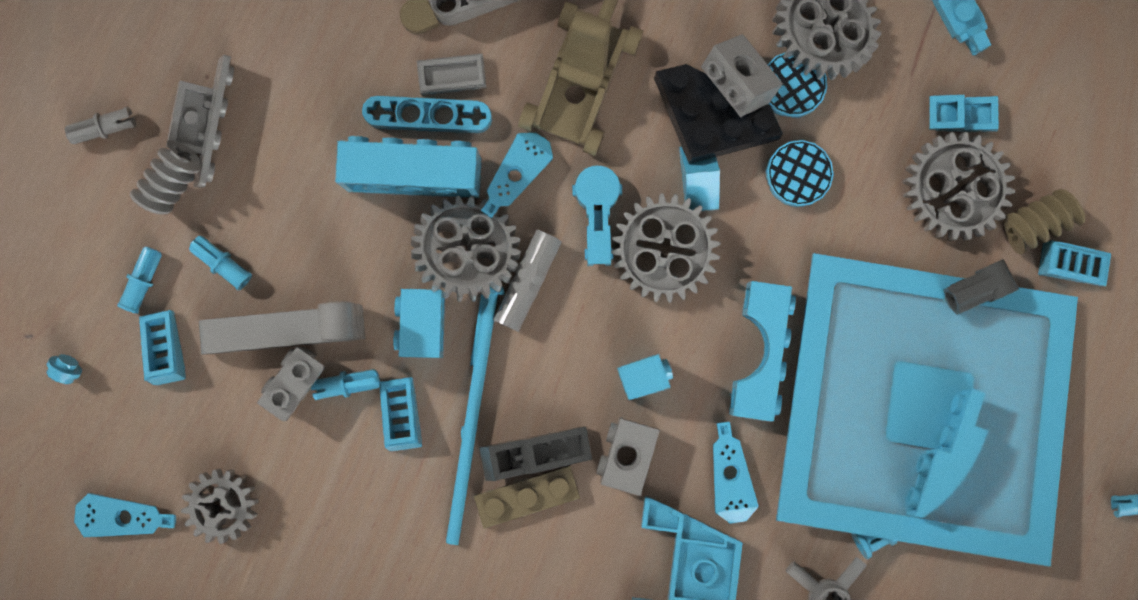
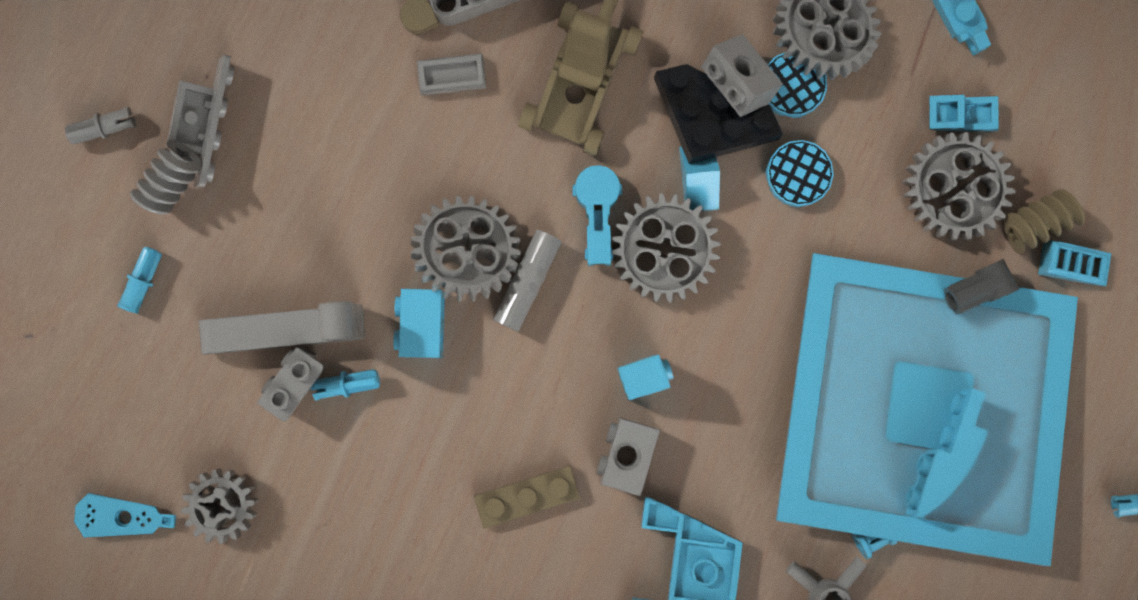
medium azure plate [46,354,82,384] -> none
medium azure slope [139,310,186,385] -> none
medium azure axle [189,235,252,291] -> none
medium azure brick [335,136,482,198] -> none
medium azure beam [362,96,492,134] -> none
medium azure slope [379,377,422,451] -> none
medium azure bar [446,286,505,545] -> none
dark grey slope [479,426,592,481] -> none
medium azure piece [481,132,554,218] -> none
medium azure piece [713,421,759,524] -> none
medium azure arch [729,281,796,422] -> none

